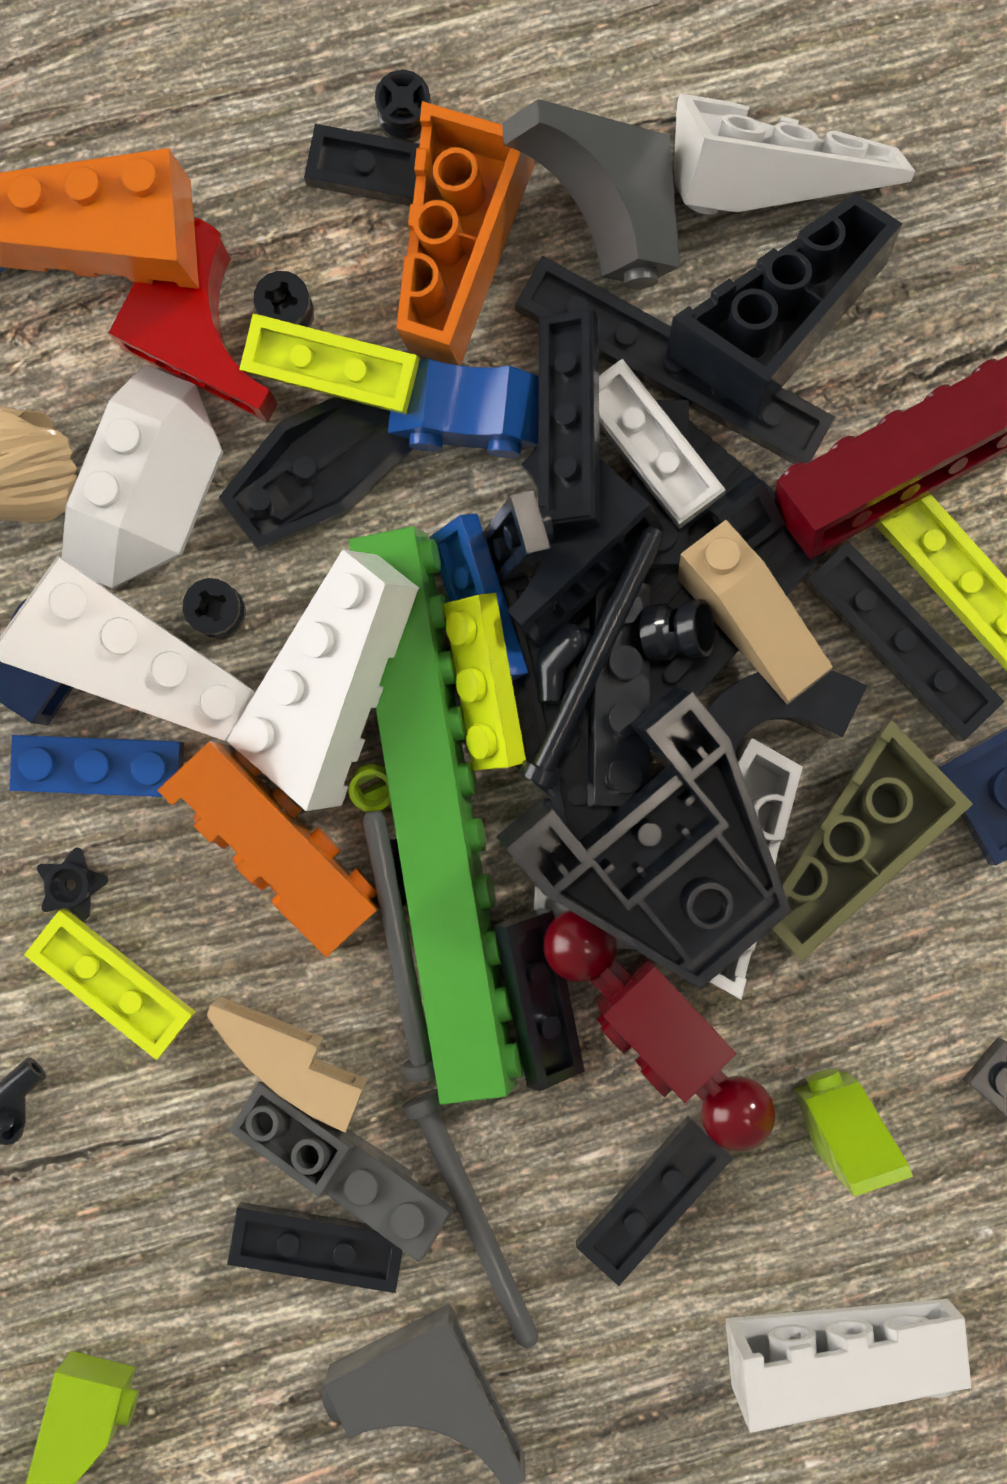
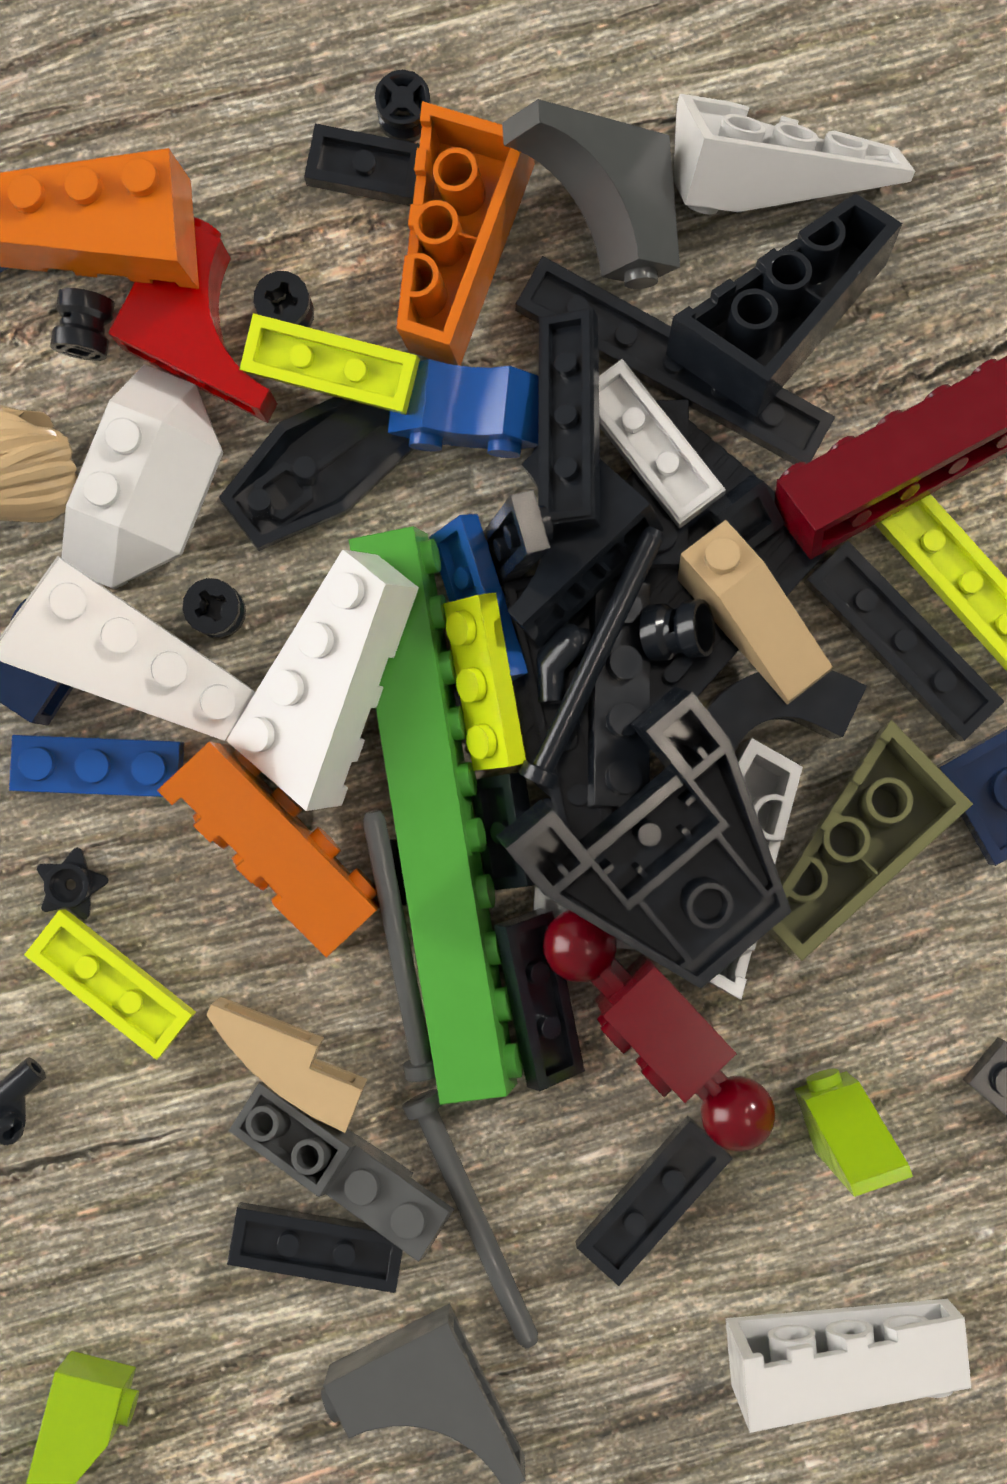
lime hinge [349,763,391,812] -> none
none -> black wheel [50,288,115,361]
none -> black plate [472,772,535,890]

